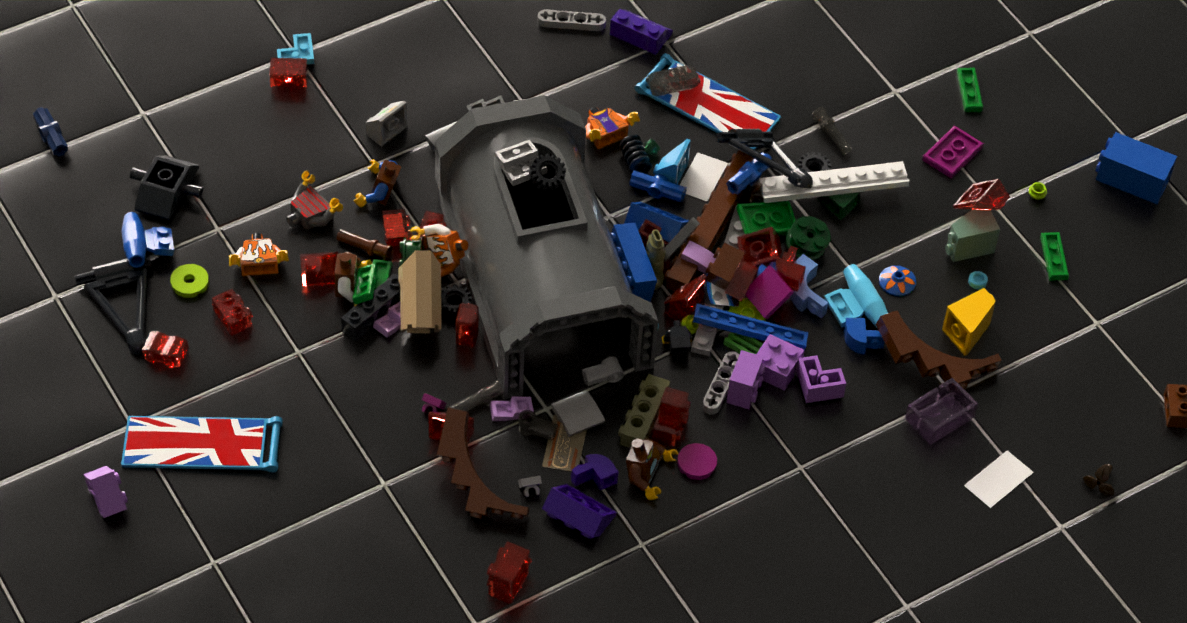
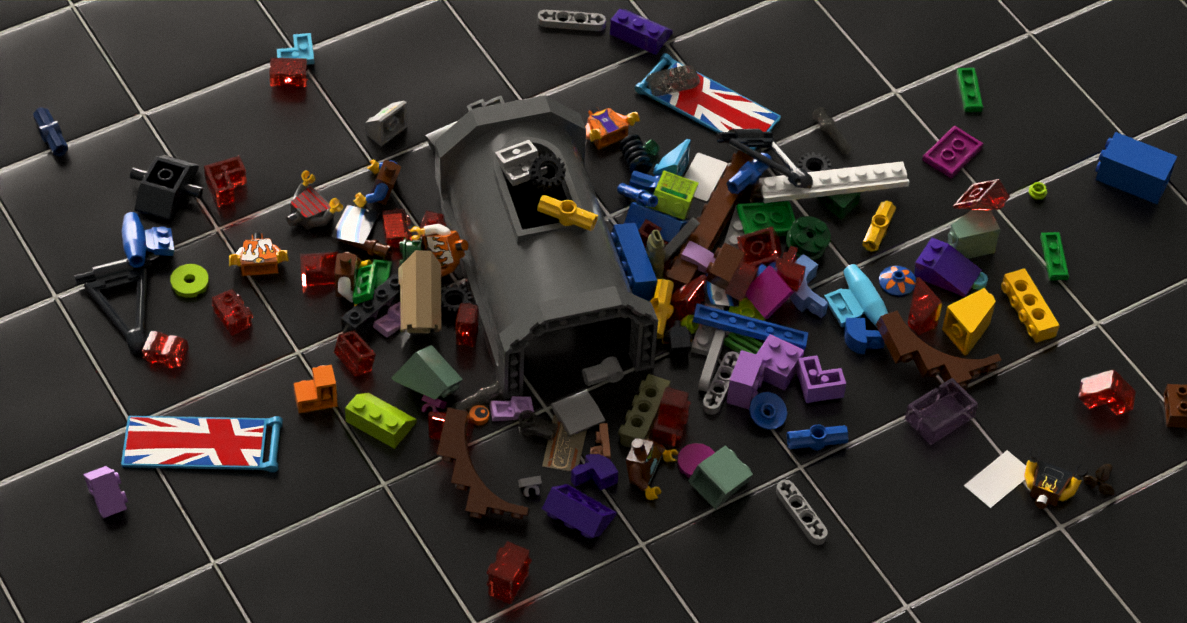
none -> clear red brick [204,156,247,207]
none -> orange brick [294,365,338,413]
none -> sticker [331,205,379,244]
none -> clear red brick [334,330,376,376]
none -> lime slope [345,393,417,449]
none -> sand green slope [391,345,463,400]
none -> orange tile [469,405,489,425]
none -> yellow piece [537,195,598,231]
none -> nougat hinge [590,423,611,460]
none -> blue pin [617,183,658,207]
none -> lime slope [649,171,699,220]
none -> yellow piece [650,279,674,339]
none -> sand green slope [688,445,753,510]
none -> light grey beam [698,329,726,392]
none -> blue dish [749,392,787,430]
none -> light grey beam [776,480,828,545]
none -> blue piece [786,424,848,450]
none -> yellow piece [862,200,896,252]
none -> clear red slope [908,277,942,335]
none -> dark purple slope [914,237,982,297]
none -> yellow brick [1001,268,1059,342]
none -> torso [1024,447,1088,509]
none -> clear red brick [1078,369,1136,415]

